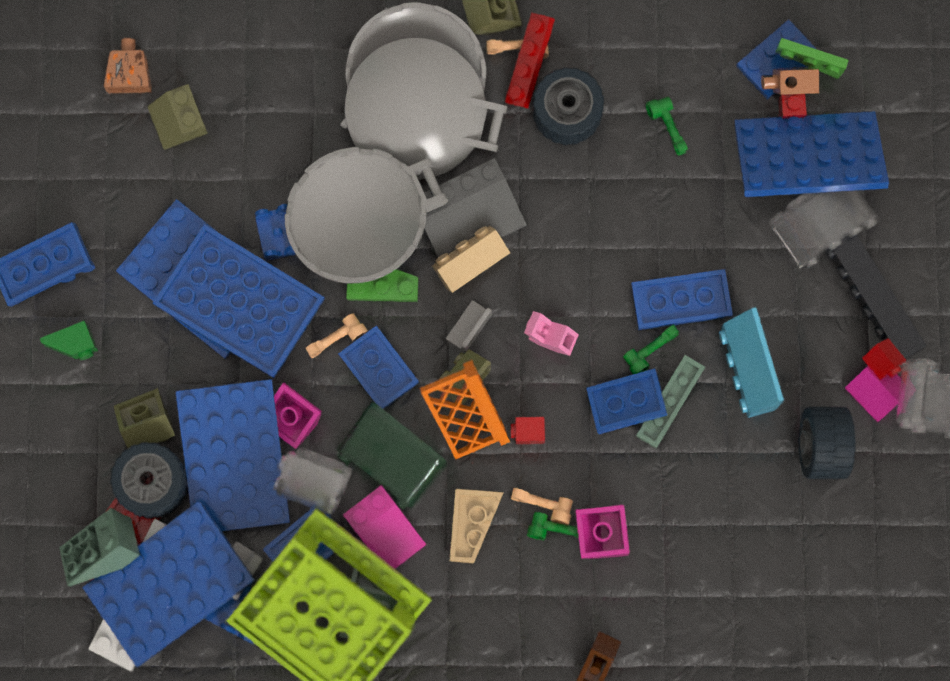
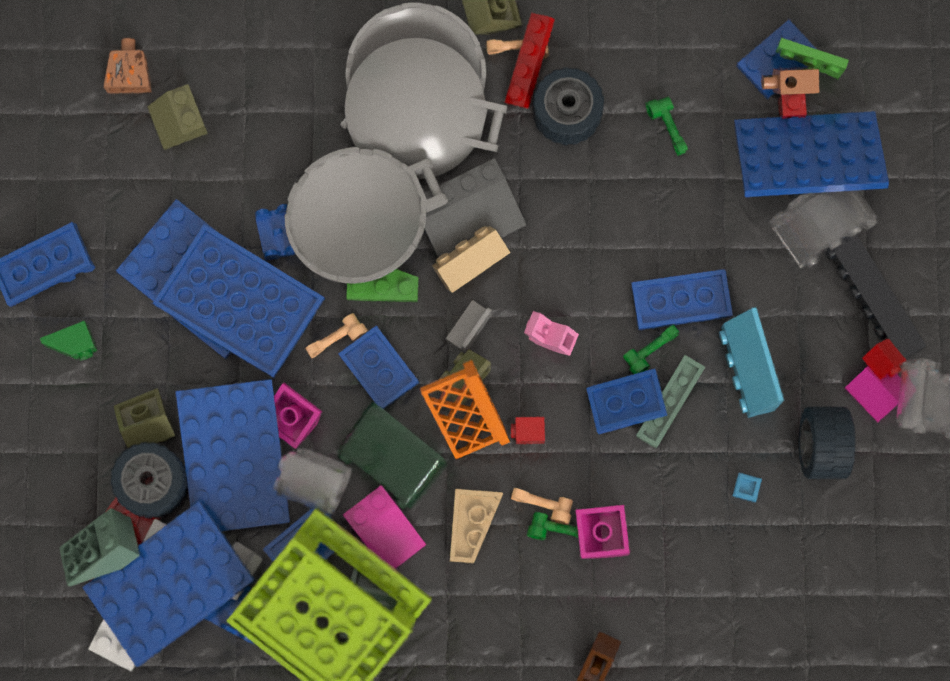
none -> dark azure tile [732,473,762,503]

